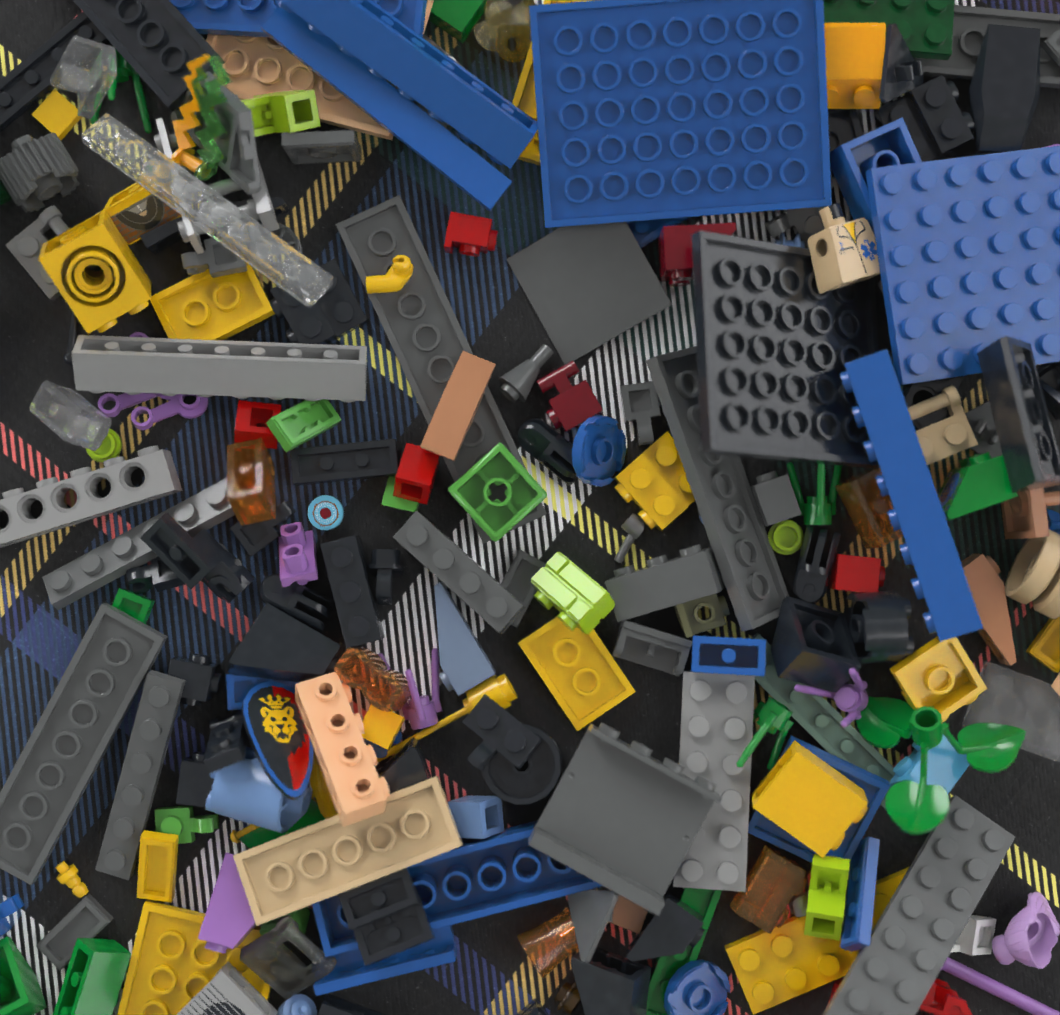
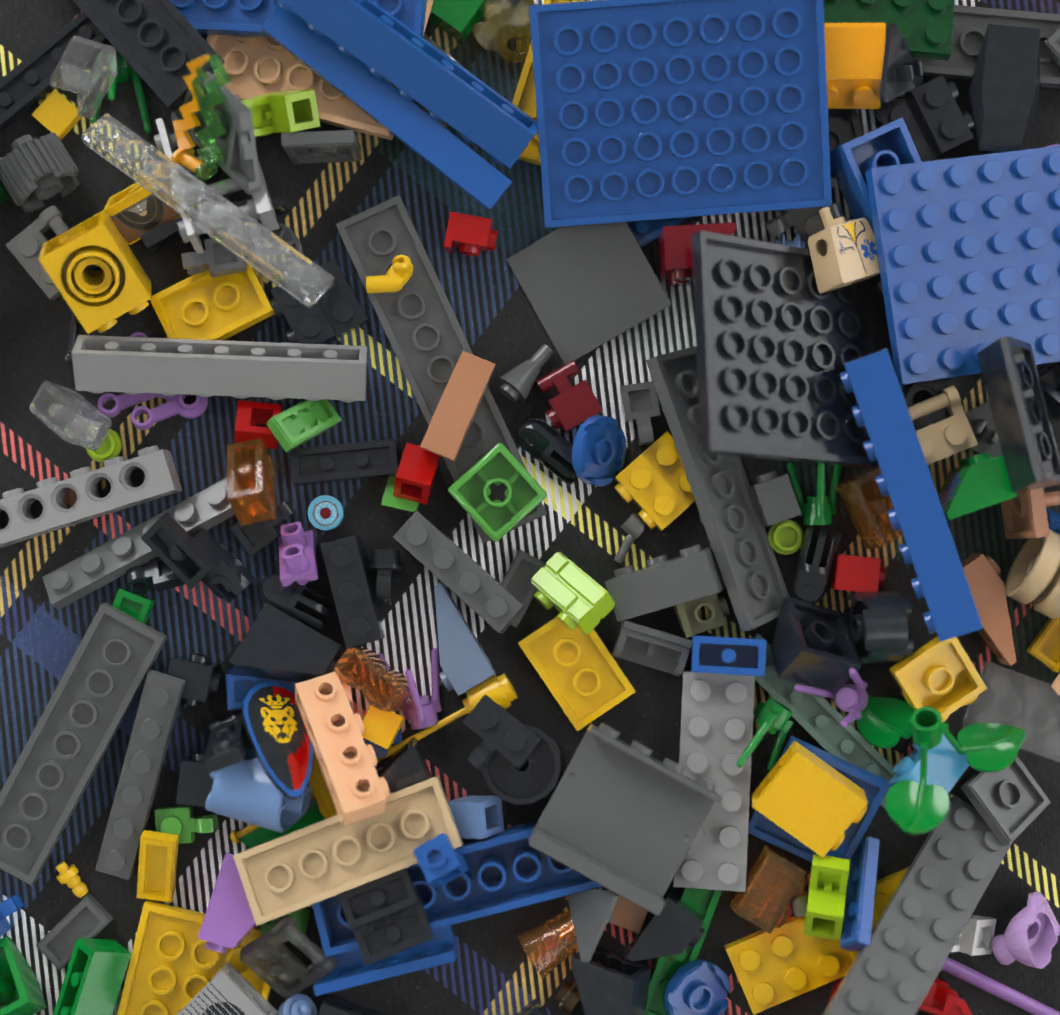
none -> blue bracket [413,833,470,888]
none -> dark grey plate [960,756,1051,846]

